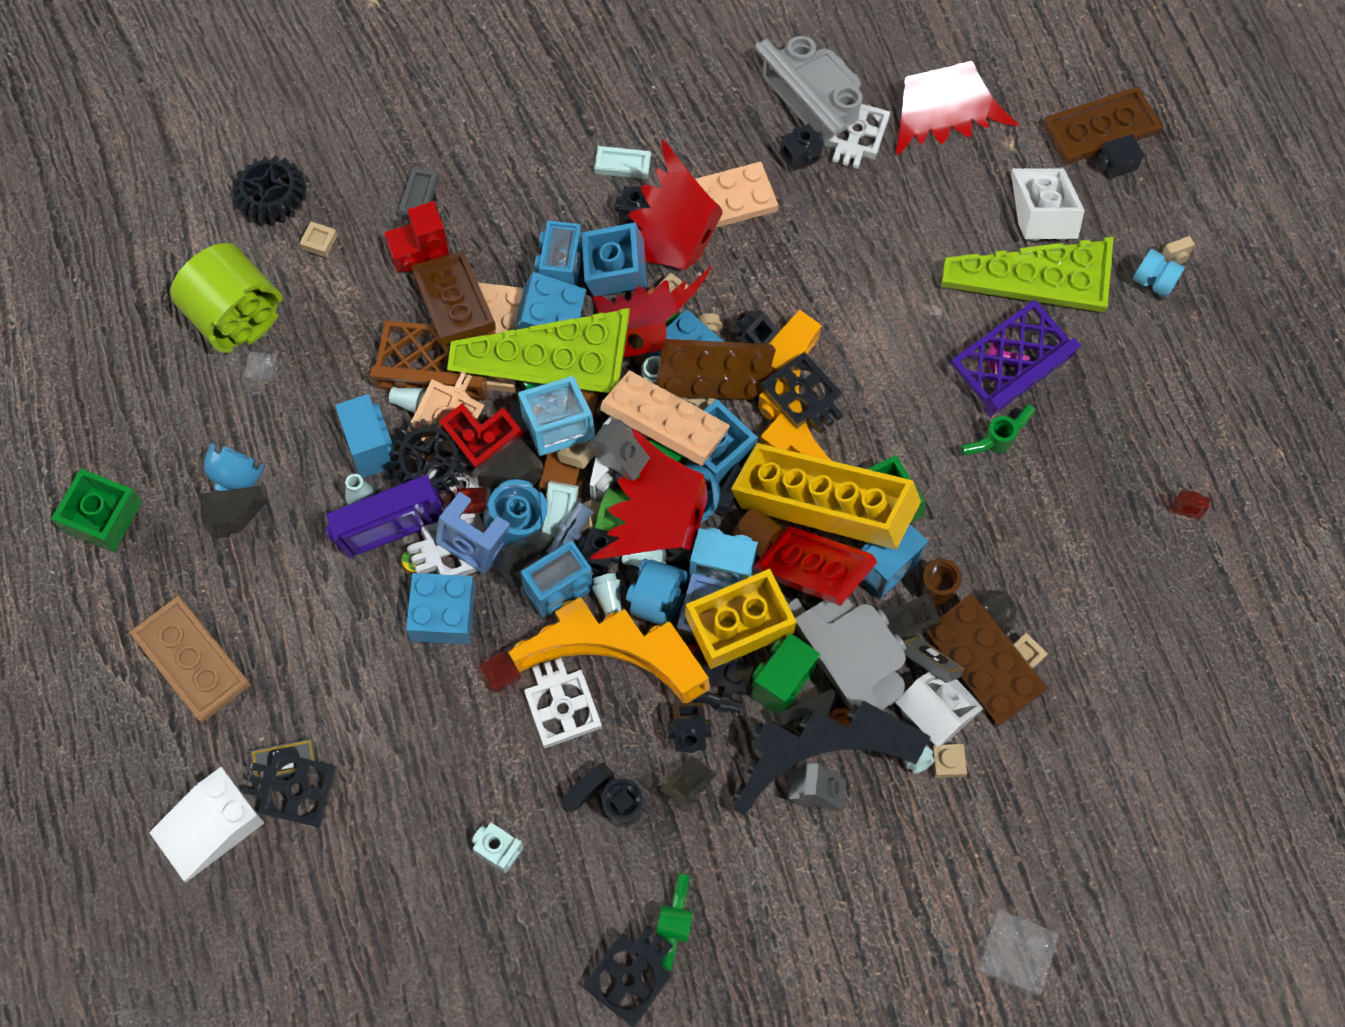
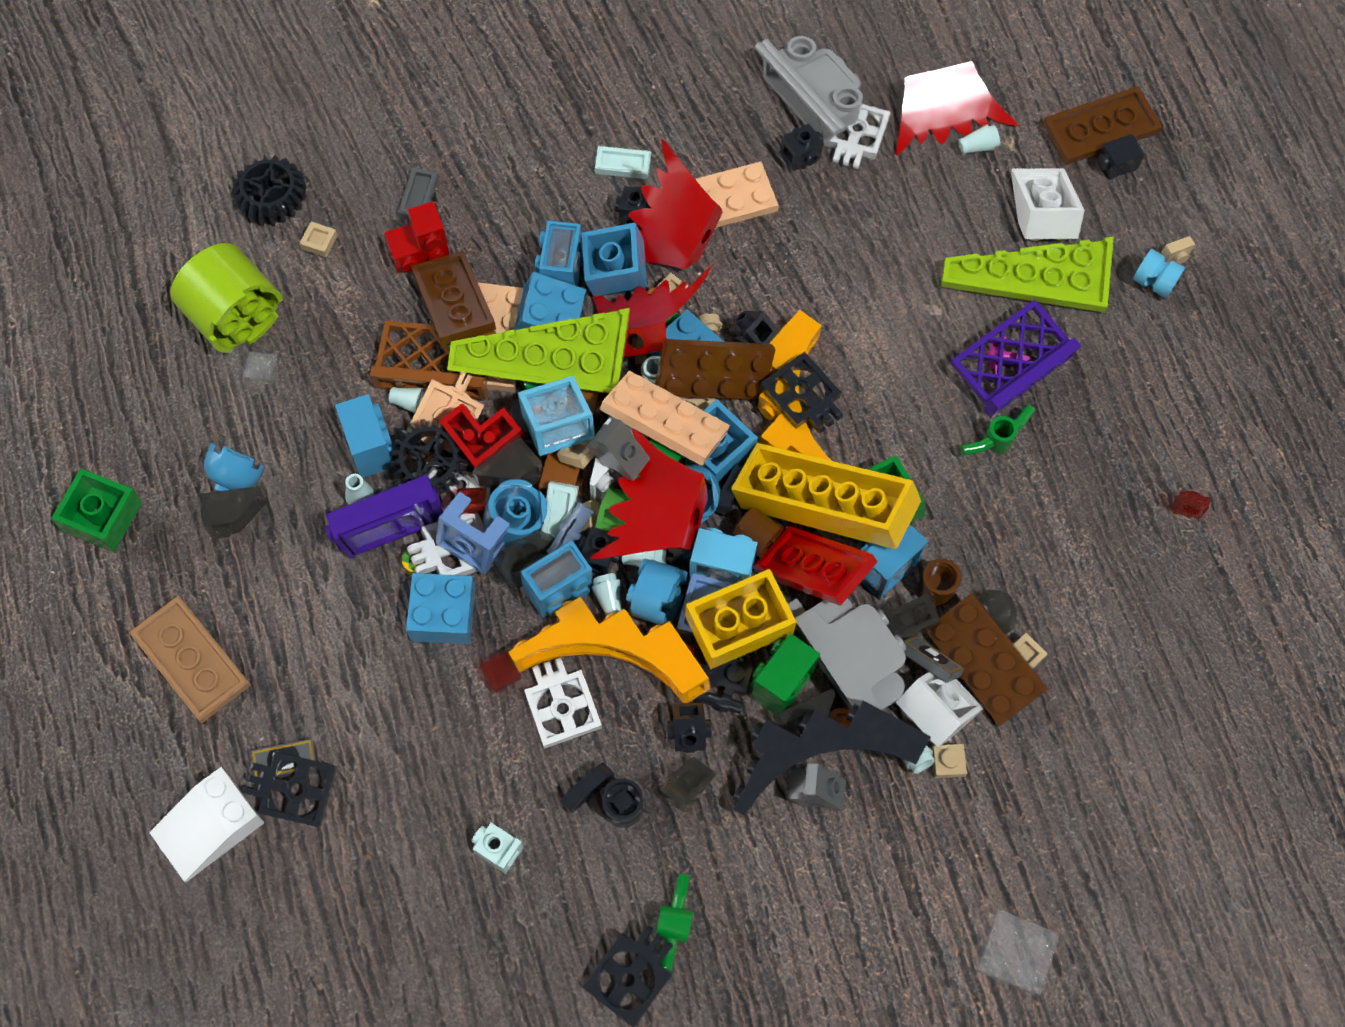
none -> light aqua cone [959,125,1000,154]

